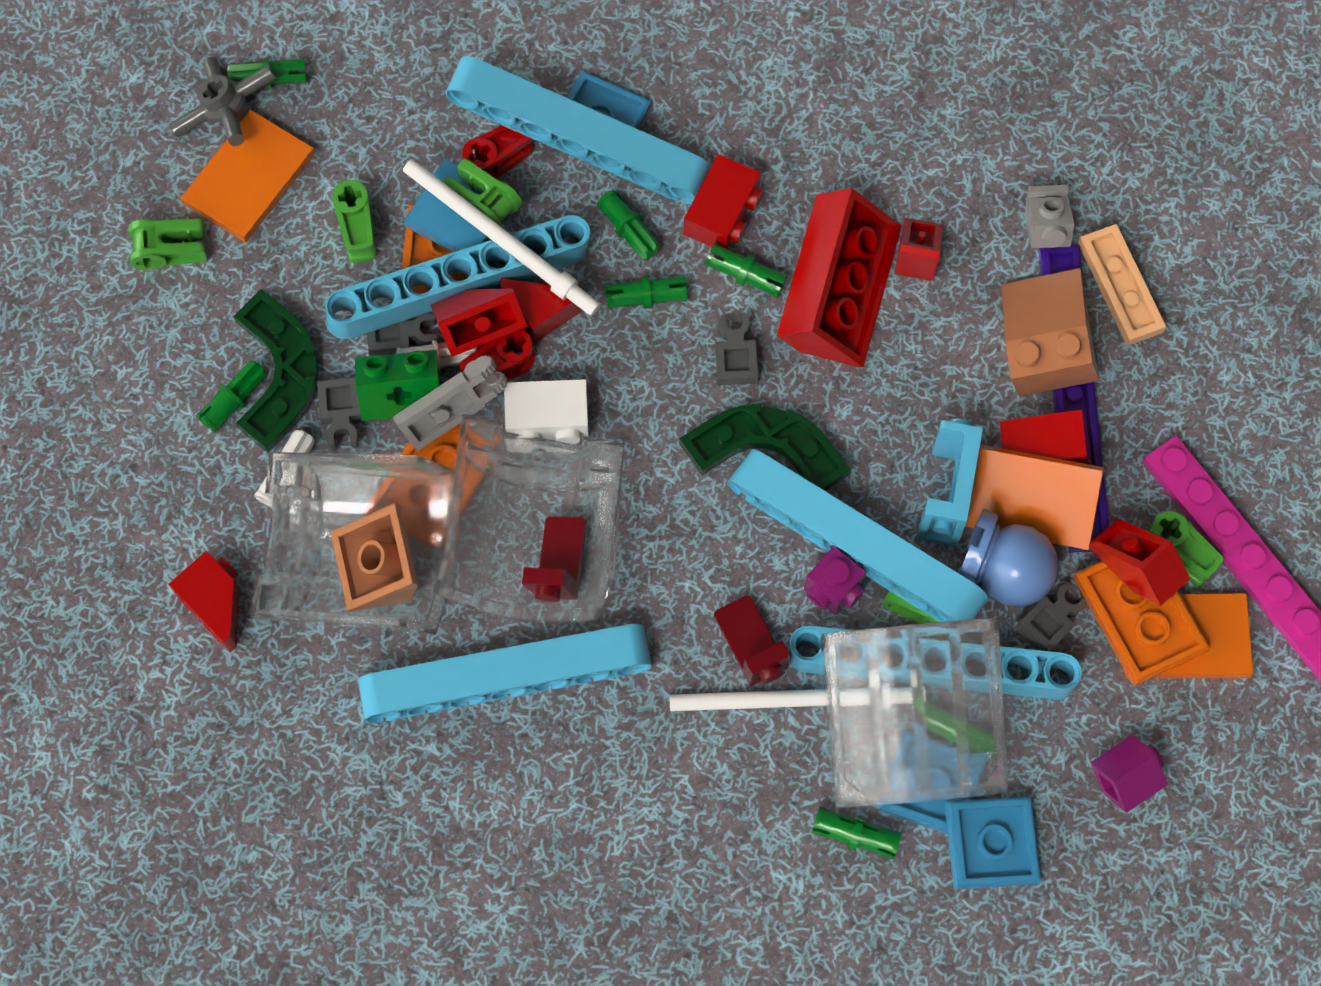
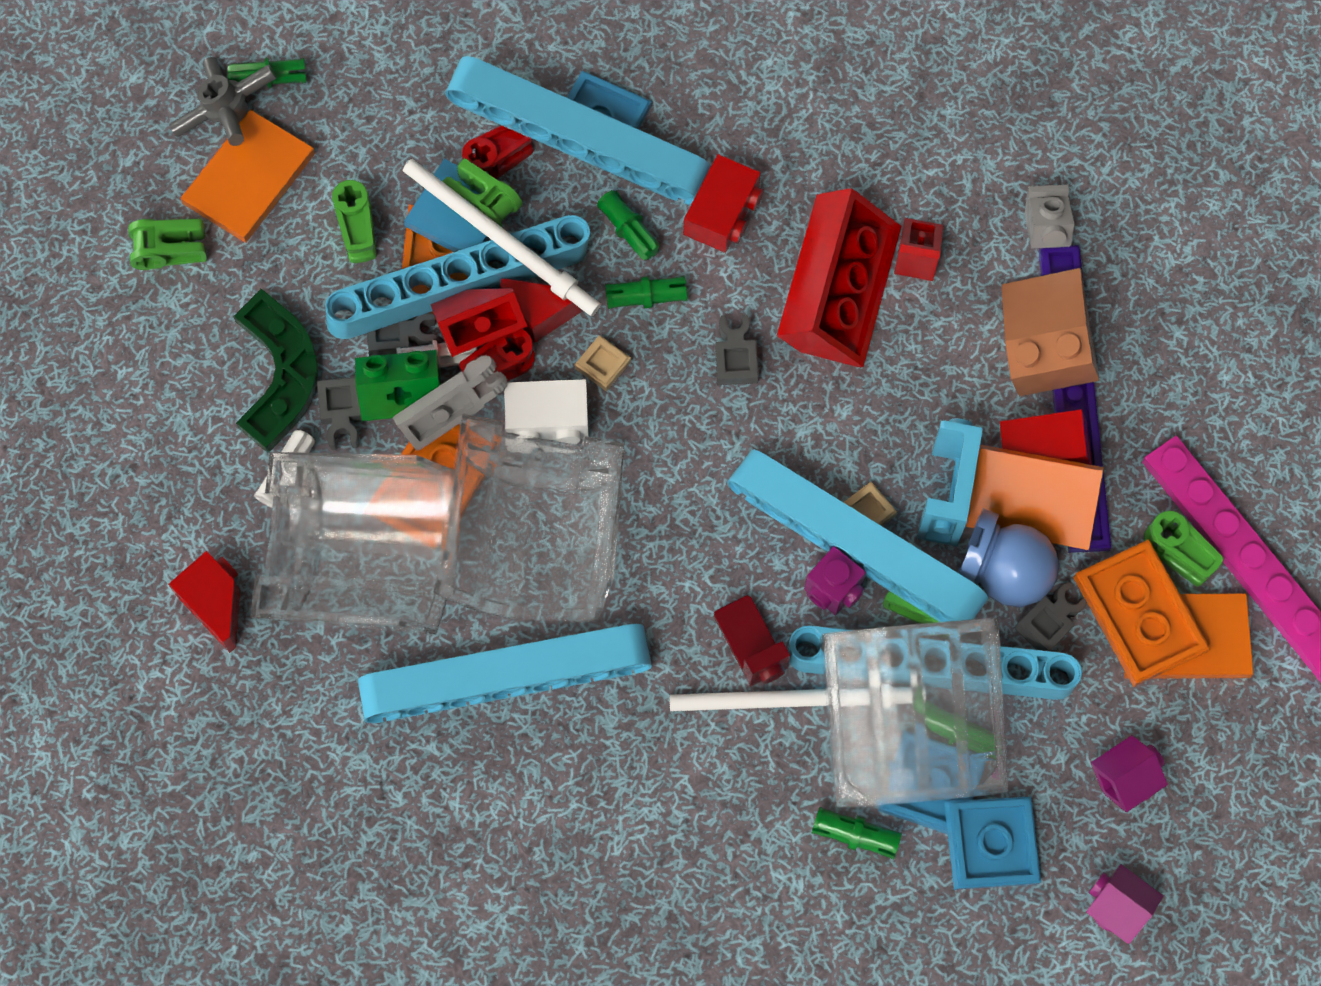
green axle [195,360,267,433] -> none
nougat slope [330,503,418,612] -> none
dark red bracket [522,516,587,602] -> none
dark green plate [679,404,851,491] -> none
green pin [704,242,788,298] -> none
light nougat plate [1078,224,1166,346] -> none
red slope [1089,518,1191,606] -> none
none -> tan tile [574,335,631,392]
none -> tan tile [844,482,897,526]
none -> magenta brick [1086,864,1164,944]

